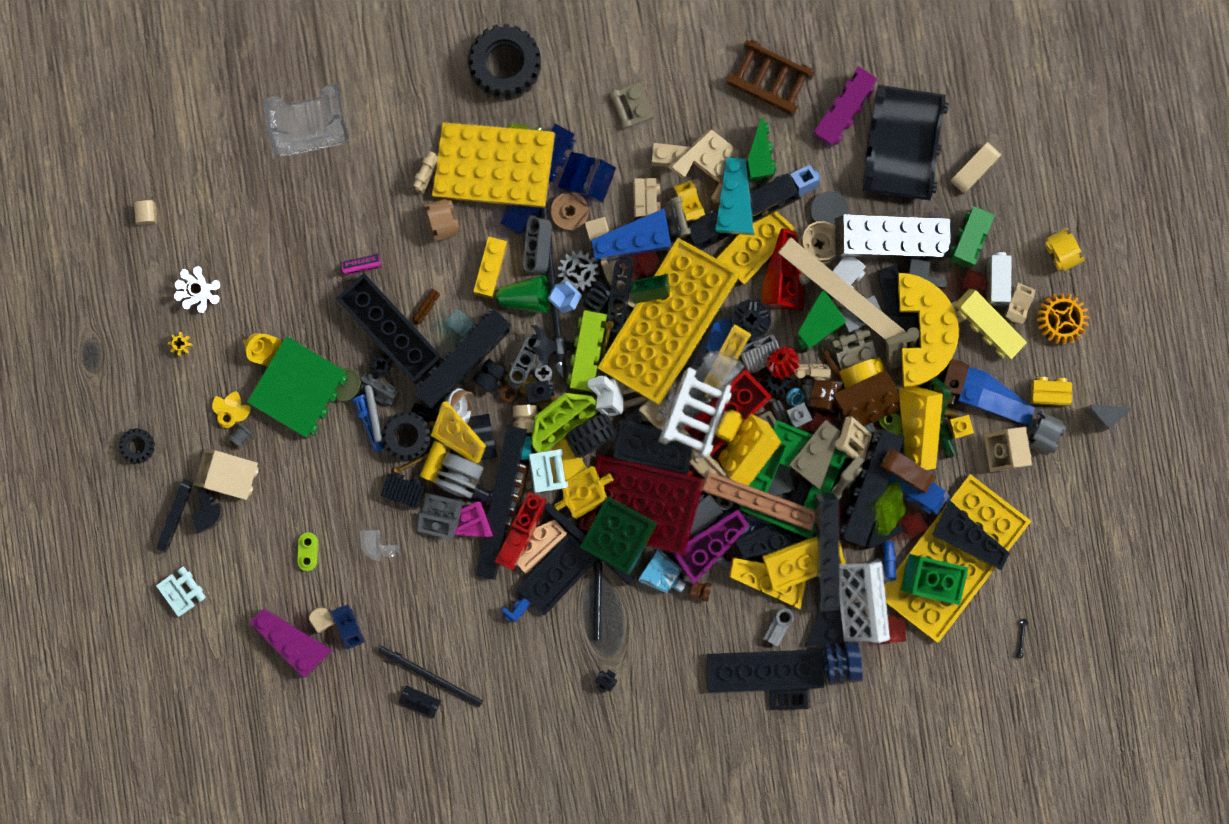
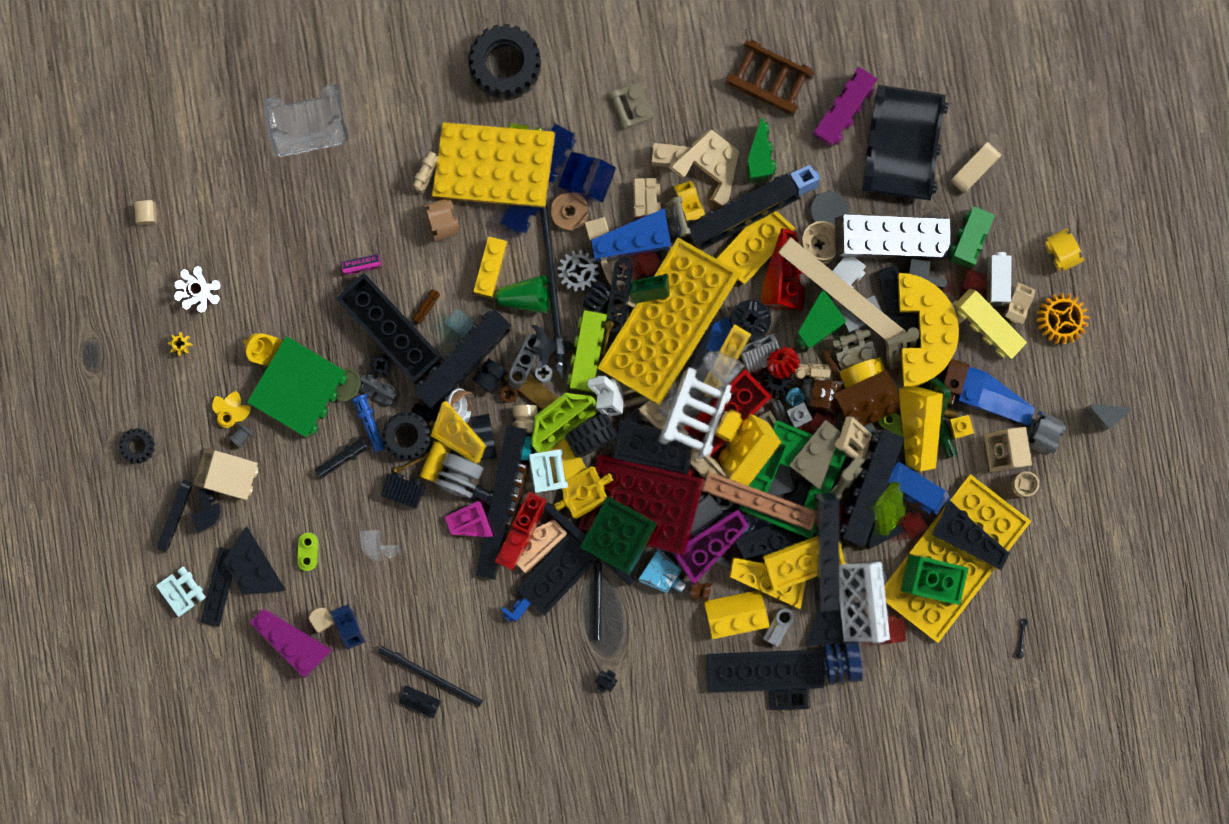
light grey bar [364,385,382,442] -> none
dark grey slope [417,492,463,539] -> none
dark grey beam [523,217,552,274] -> none
black brick [525,380,555,404] -> none
light blue panel [548,281,582,313] -> none
teal wing [716,157,754,236] -> none
reddish brown beam [880,449,935,494] -> none
blue pin [882,541,897,581] -> none
yellow brick [1030,377,1072,406] -> none
none -> black tile [201,547,233,627]
none -> black wing [223,527,286,595]
none -> black pin [314,436,371,479]
none -> yellow slope [704,590,769,639]
none -> tan wheel [1011,471,1039,498]

